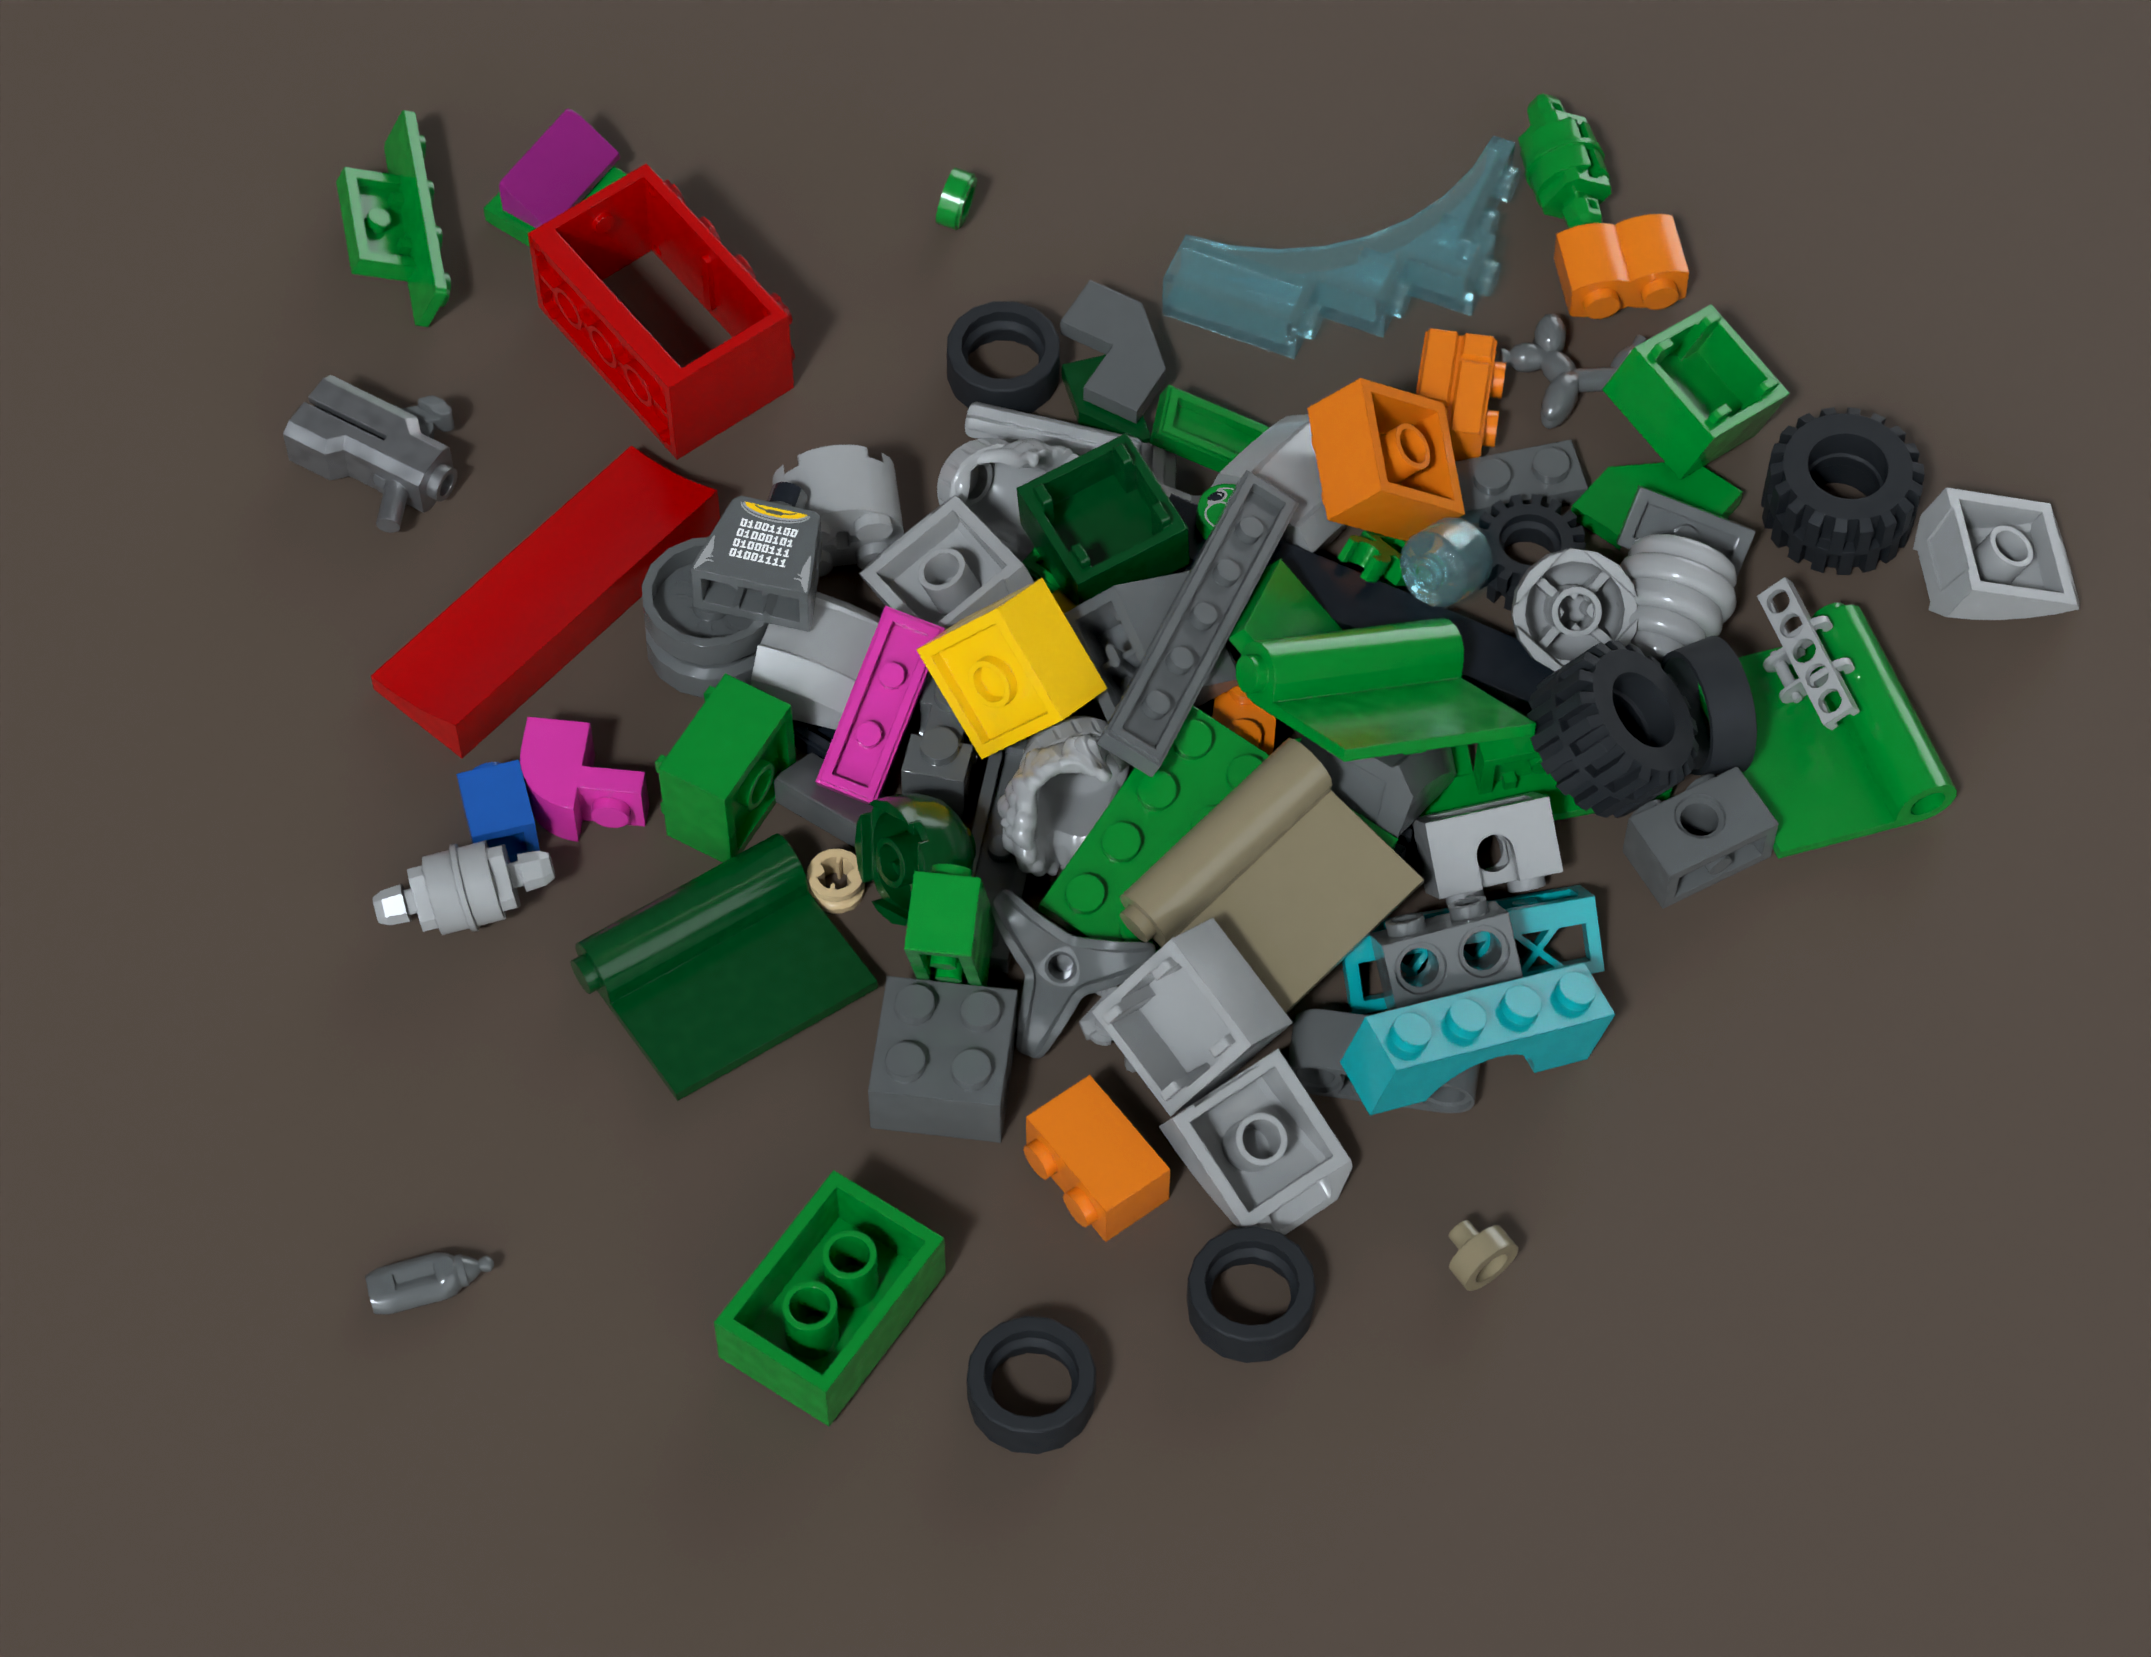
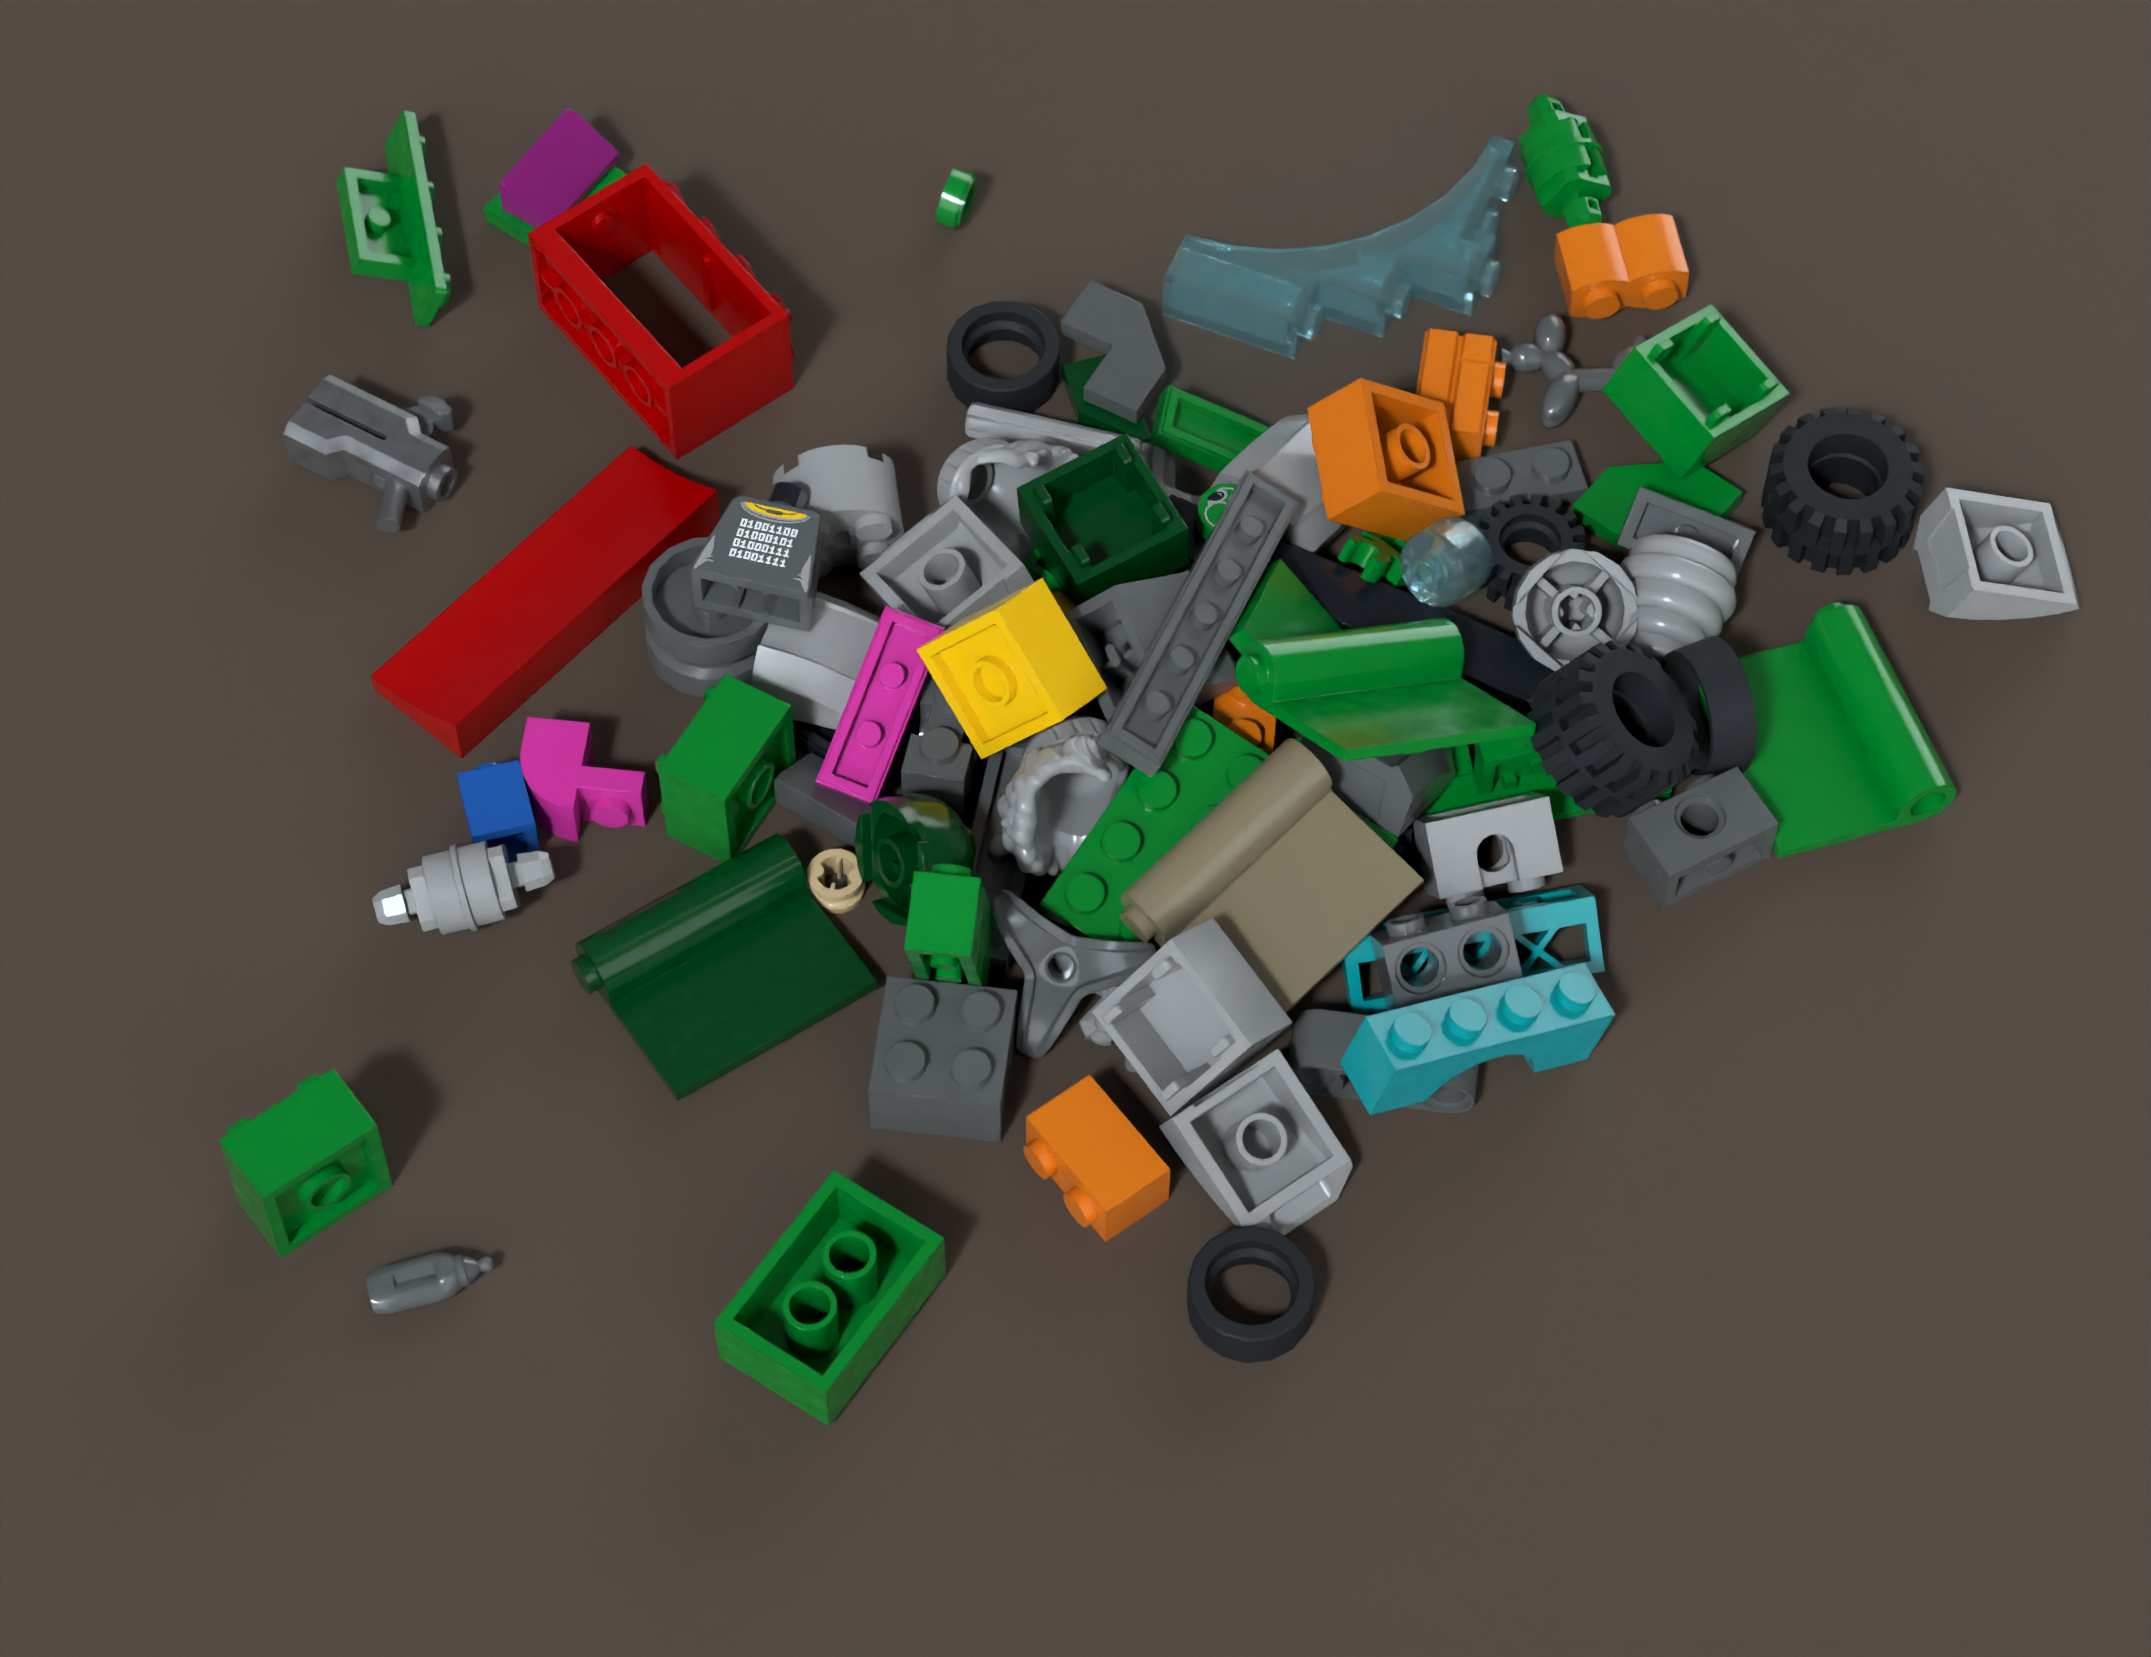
black tyre [967,1316,1096,1454] -> none
dark tan tile [1448,1220,1518,1291] -> none
light grey piece [1757,577,1860,731] -> none
none -> green container [218,1068,393,1258]

